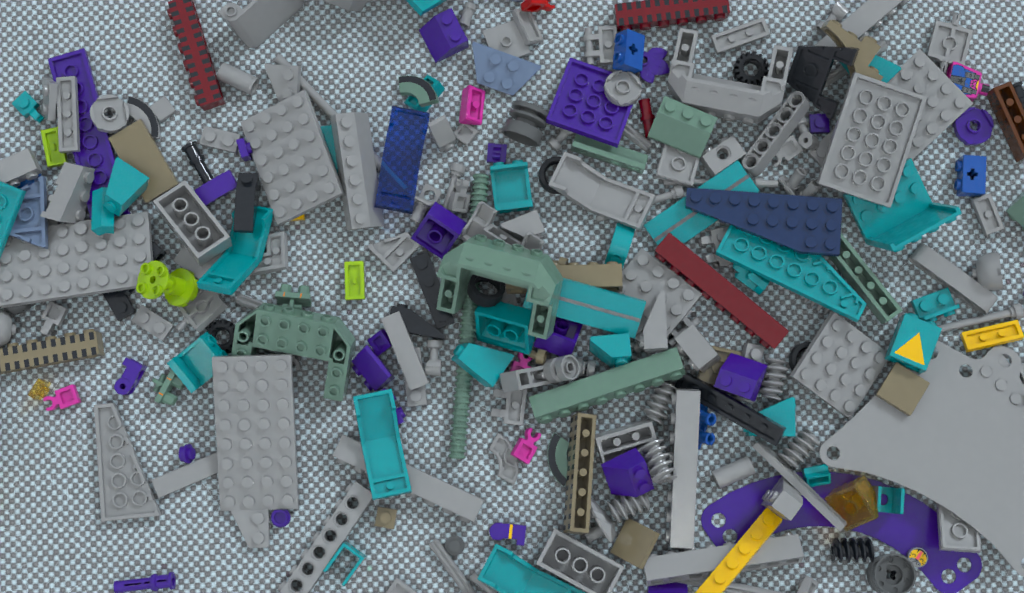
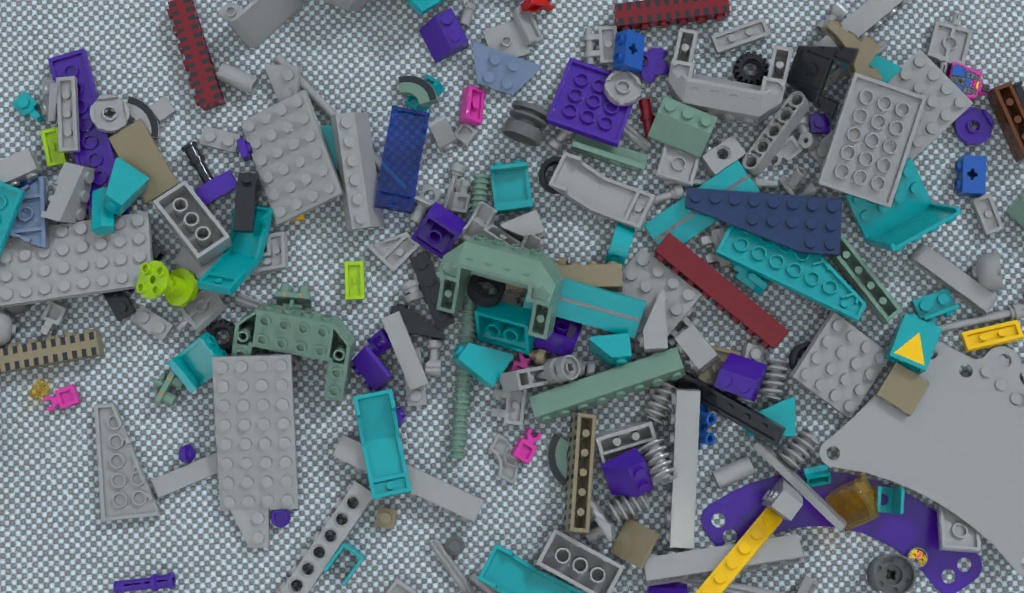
dark purple leg [114,357,147,395] -> none
dark purple tile [487,143,507,164] -> none
dark purple leg [489,522,526,546] -> none
black piece [830,537,875,563] -> none
none -> light grey wheel [400,279,424,304]

